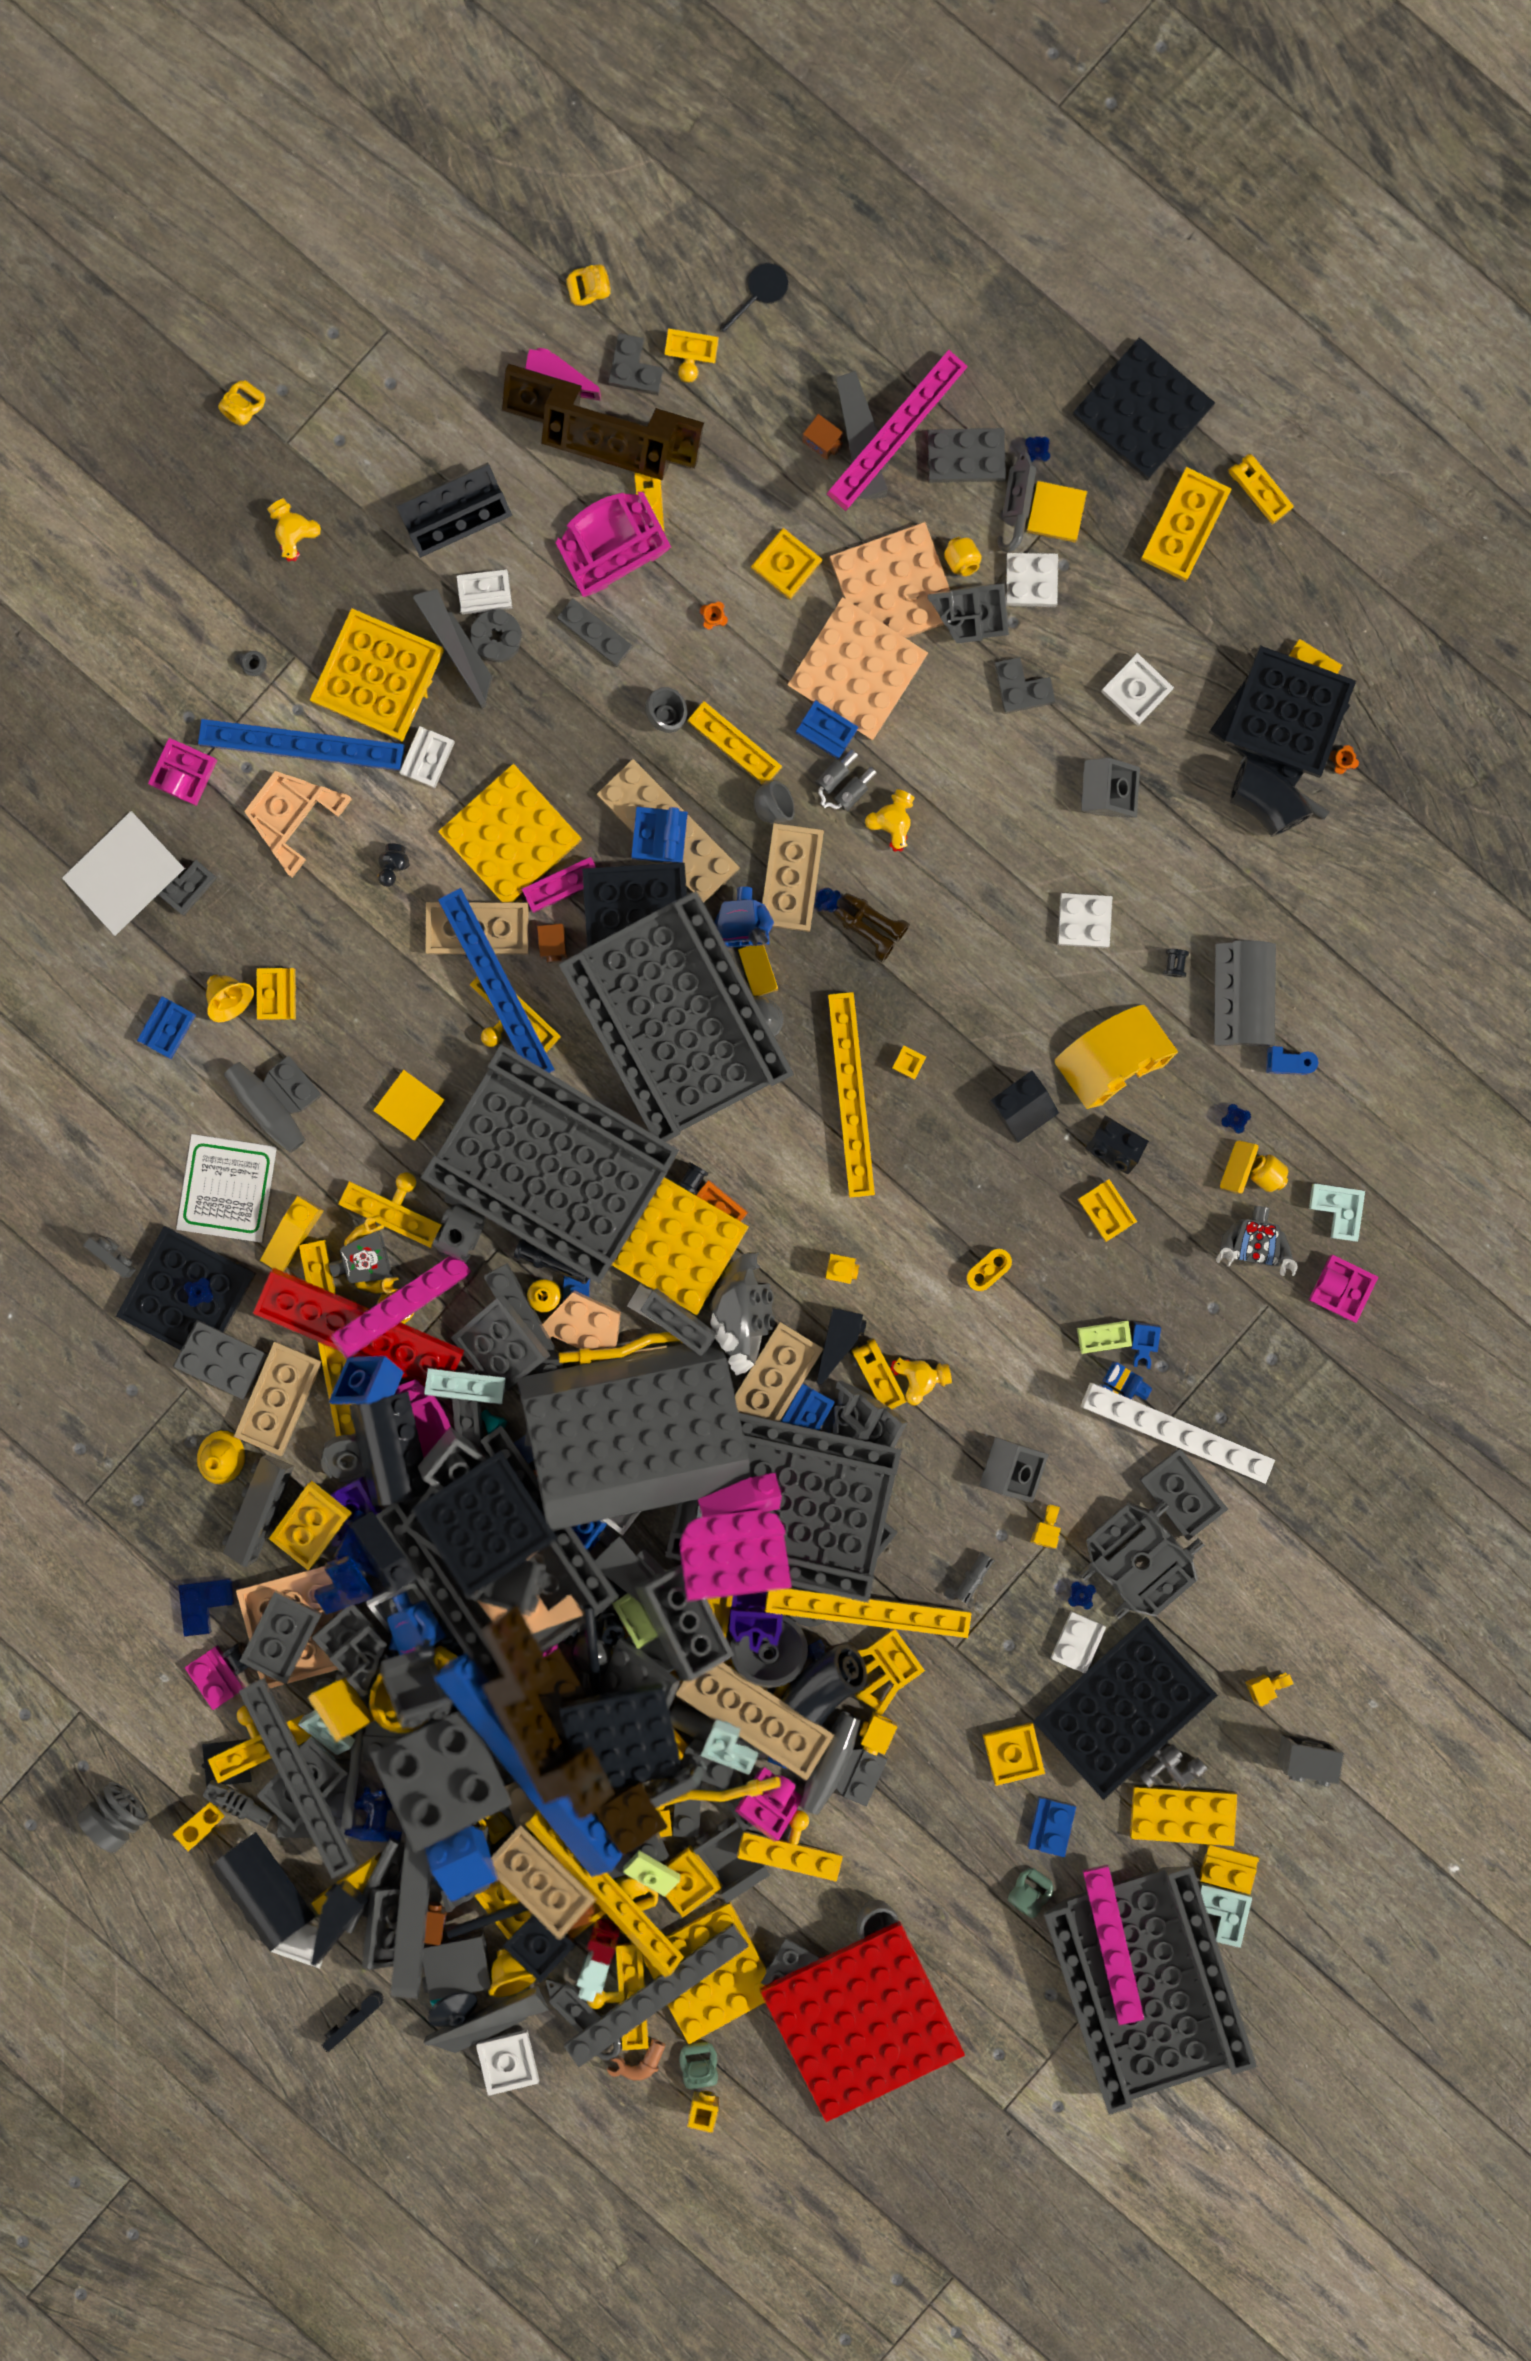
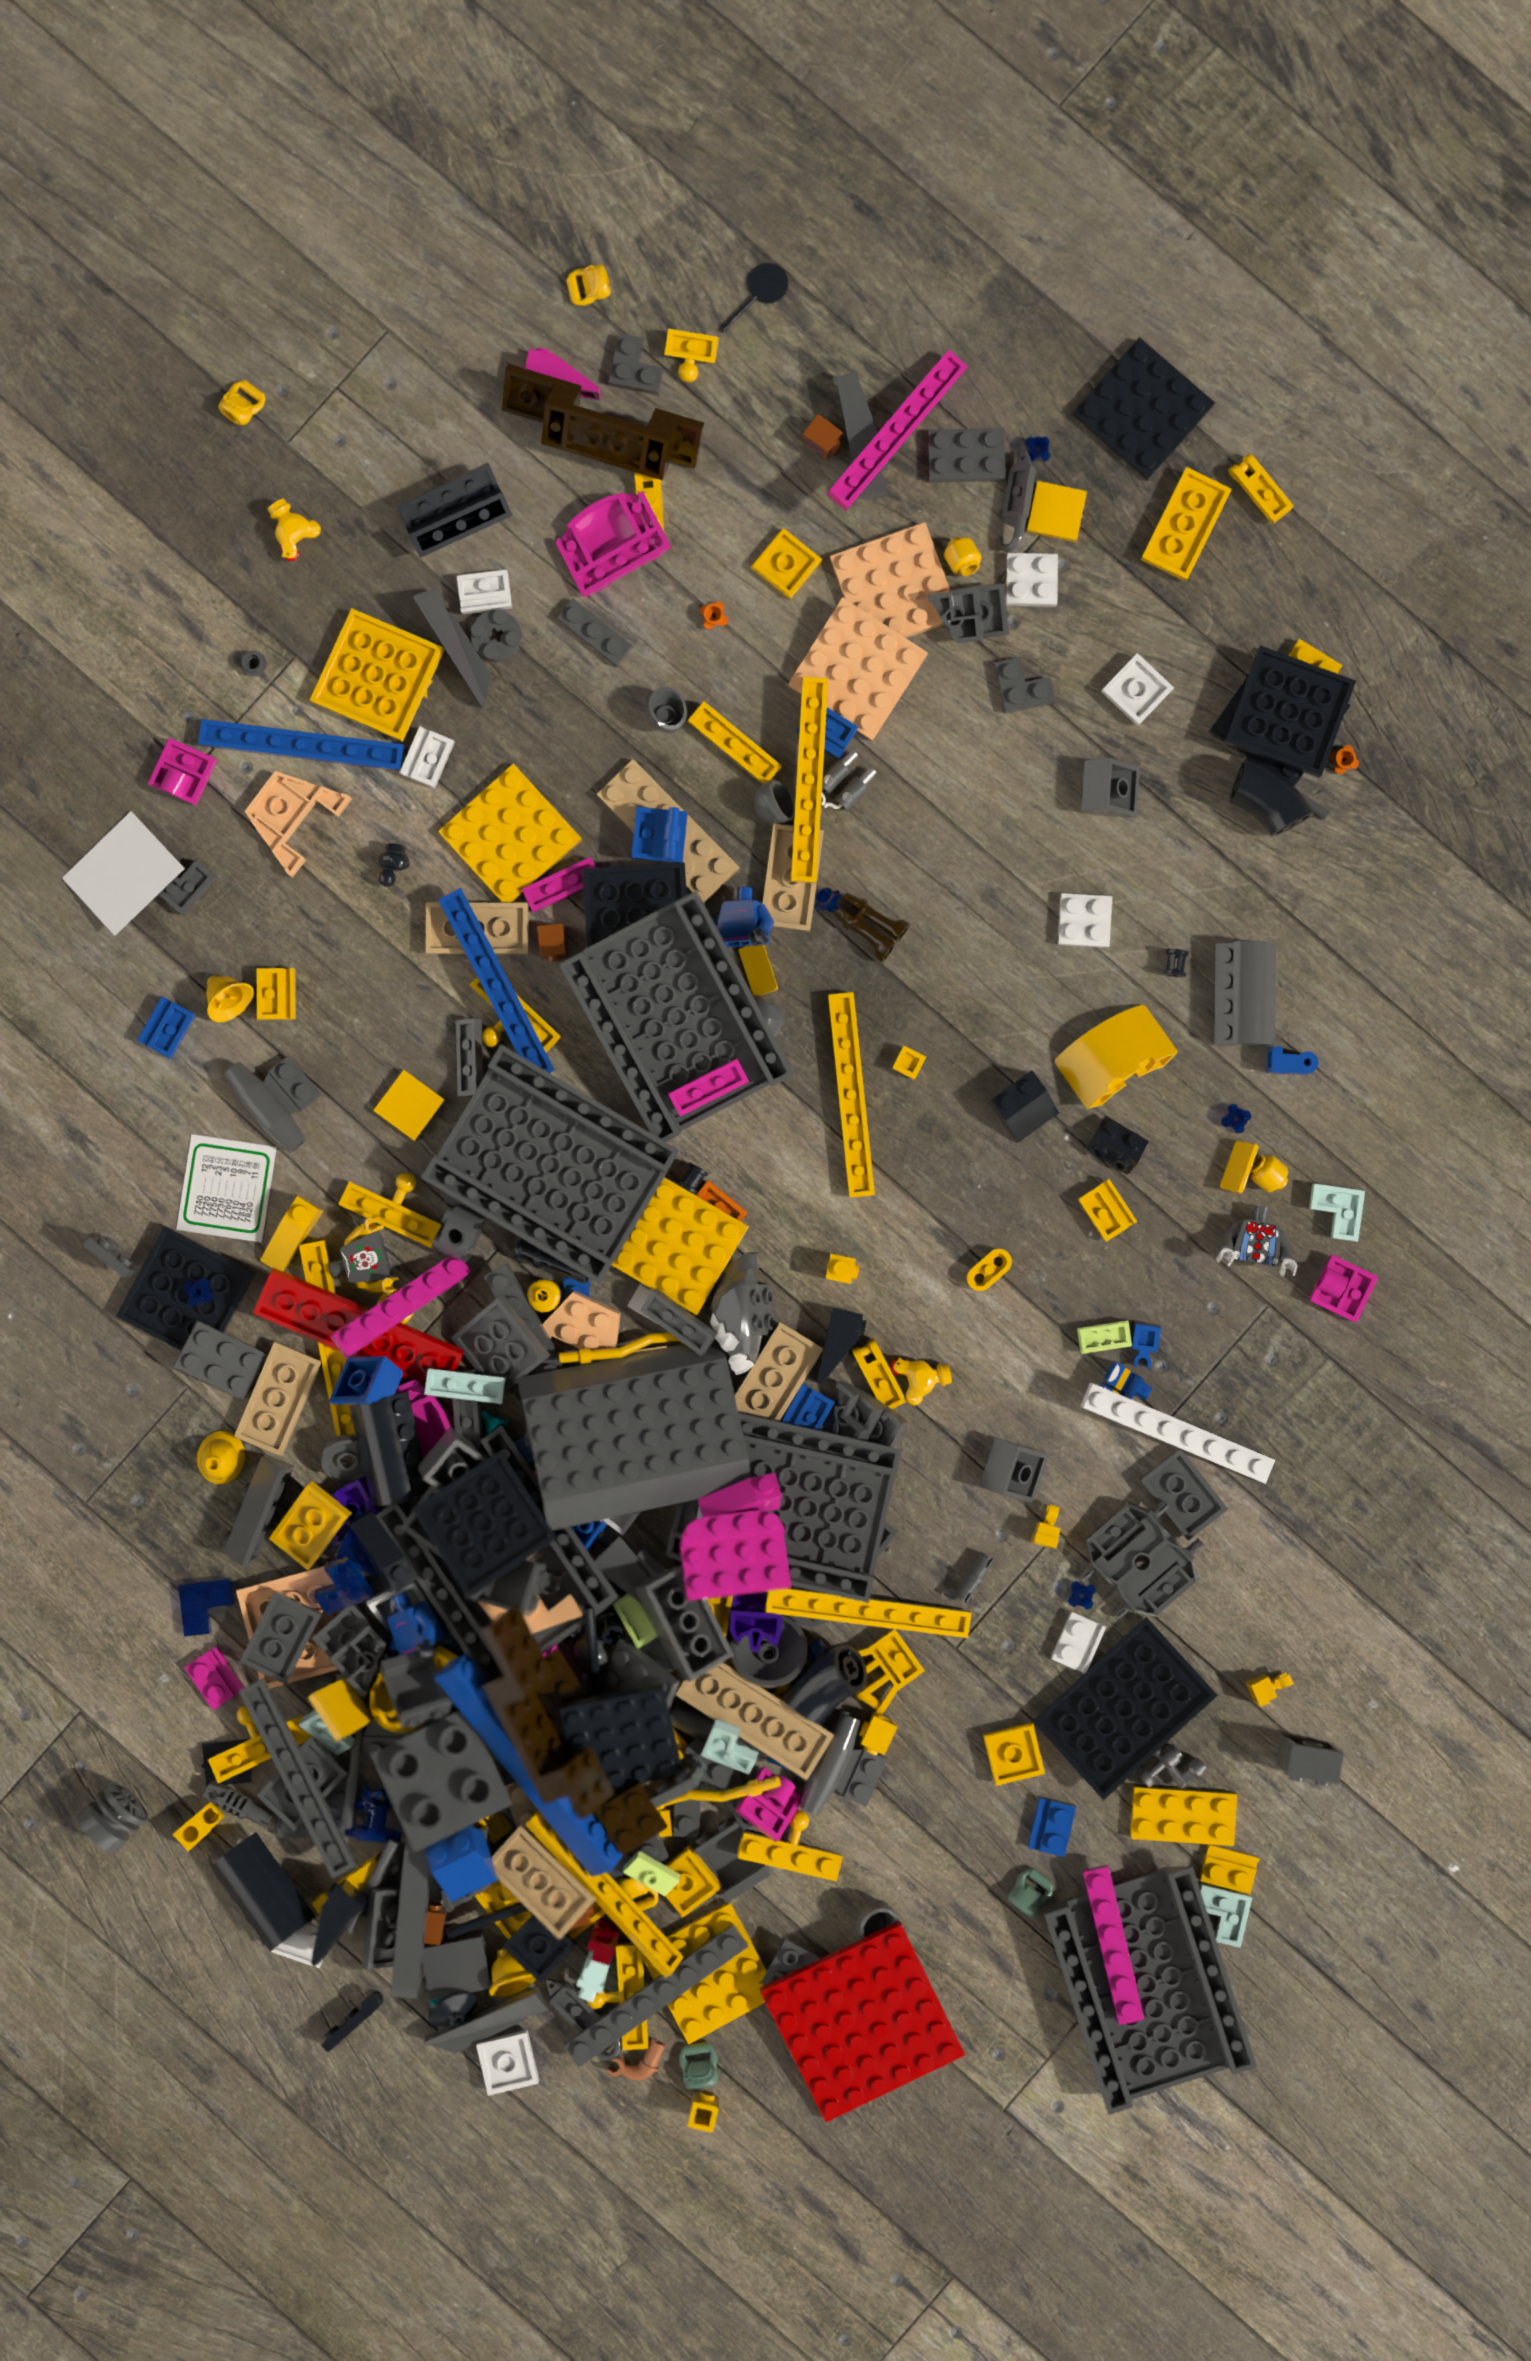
black bush [221,1642,249,1676] -> none
yellow animal [865,789,915,852] -> none
none -> dark grey plate [456,1018,483,1097]
none -> dark pink plate [668,1058,749,1116]
none -> yellow plate [791,677,828,883]

